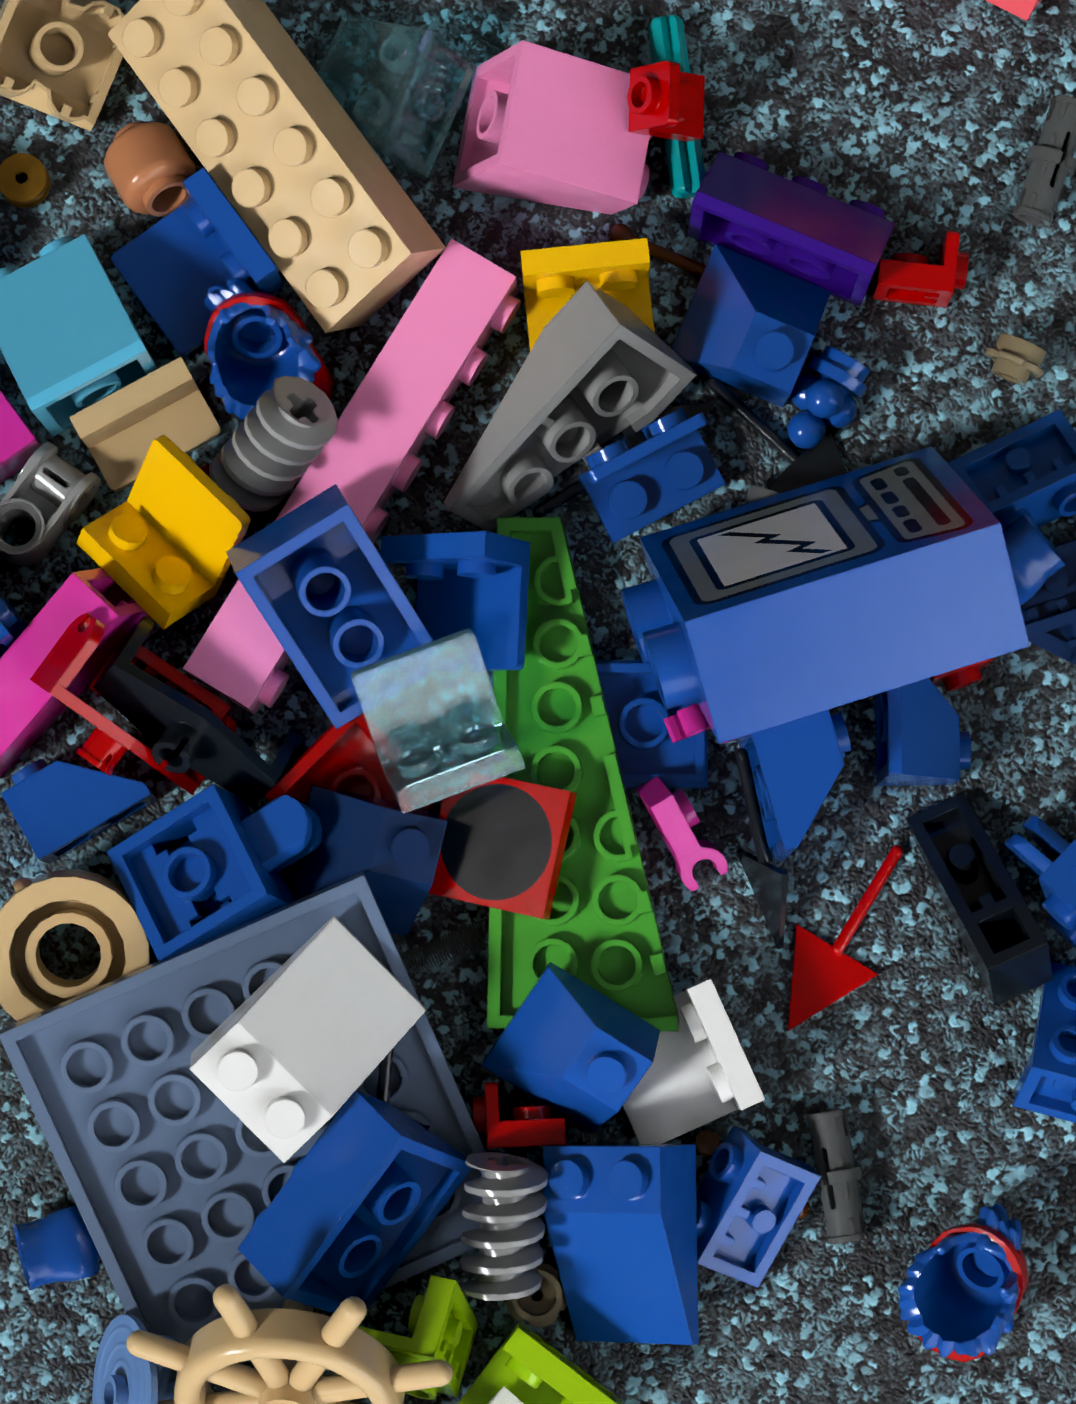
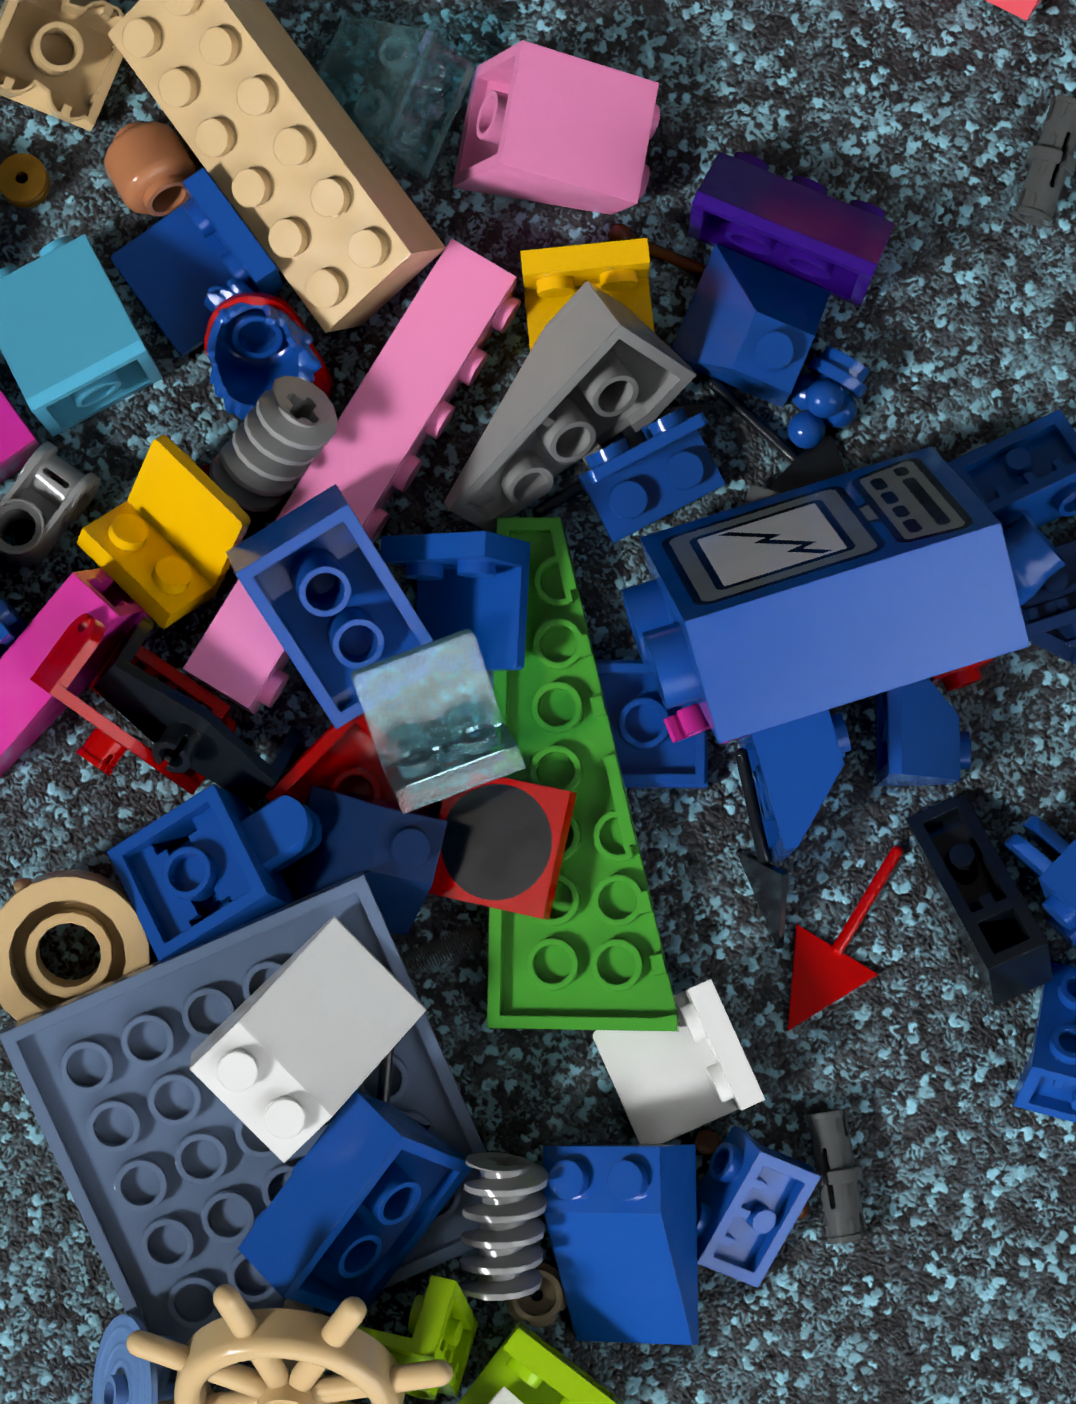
blue slope [1,759,159,864] -> none
blue piece [14,1205,101,1290] -> none
tan panel [69,357,222,492] -> none
red bracket [473,1082,566,1148] -> none
blue slope [481,962,660,1133] -> none
red bracket [627,60,705,142] -> none
dark pink plate [636,776,728,892] -> none
teal axle [648,15,706,199] -> none
red bracket [872,231,969,308] -> none
blue hair [898,1203,1029,1362] -> none
dark tan plate [985,333,1047,386] -> none

